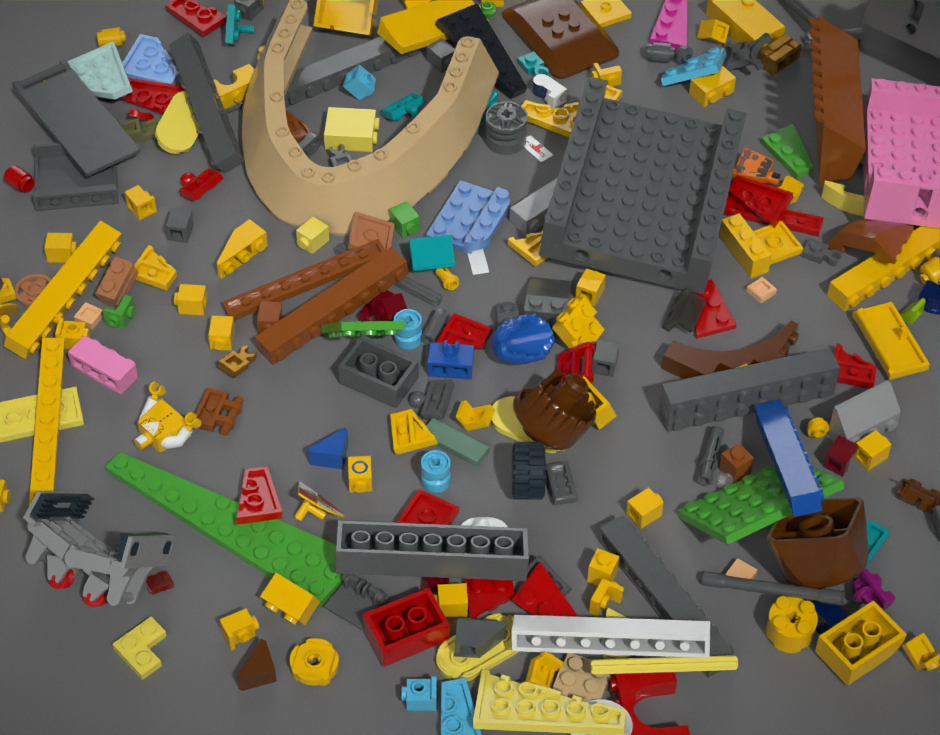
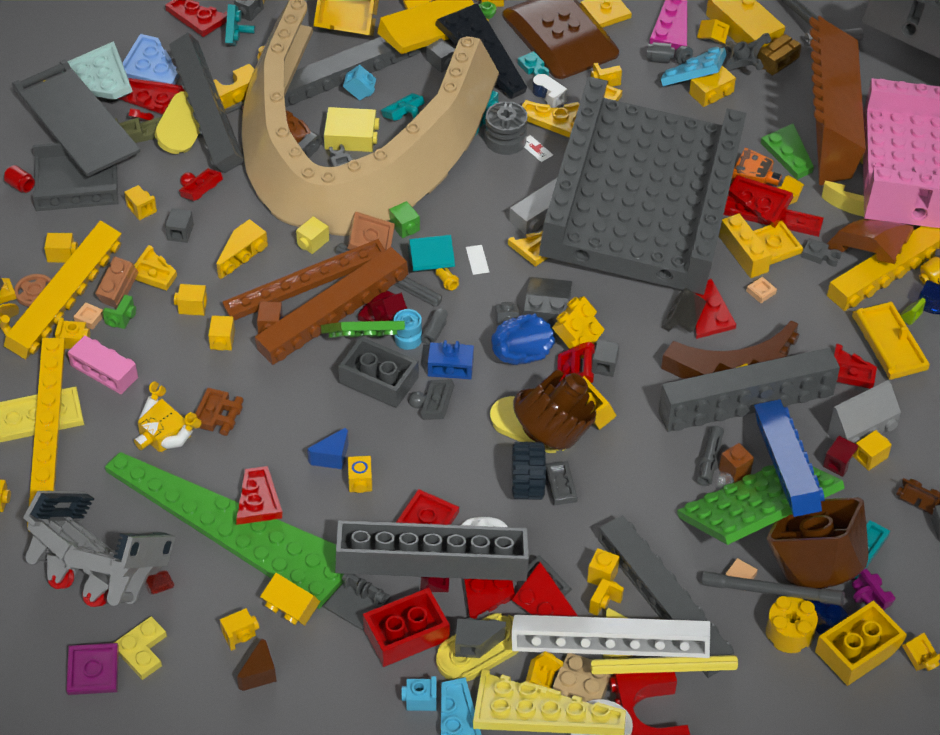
yellow brick [97,27,126,47] -> none
pearl gold plate [218,346,257,378] -> none
yellow plate [290,638,339,686] -> none
shield [294,482,345,521] -> none
yellow wing [390,409,438,455] -> none
medium azure wheel [421,450,451,493] -> none
medium blue plate [426,180,510,254] -> none
sand green tile [426,418,489,467] -> none
yellow brick [433,583,468,618] -> none
red wing [436,313,493,350] -> none
yellow bracket [456,400,495,431] -> none
yellow brick [576,268,606,306] -> none
yellow brick [626,487,664,529] -> none
yellow plate [807,417,829,438] -> none
none -> magenta plate [67,643,119,695]

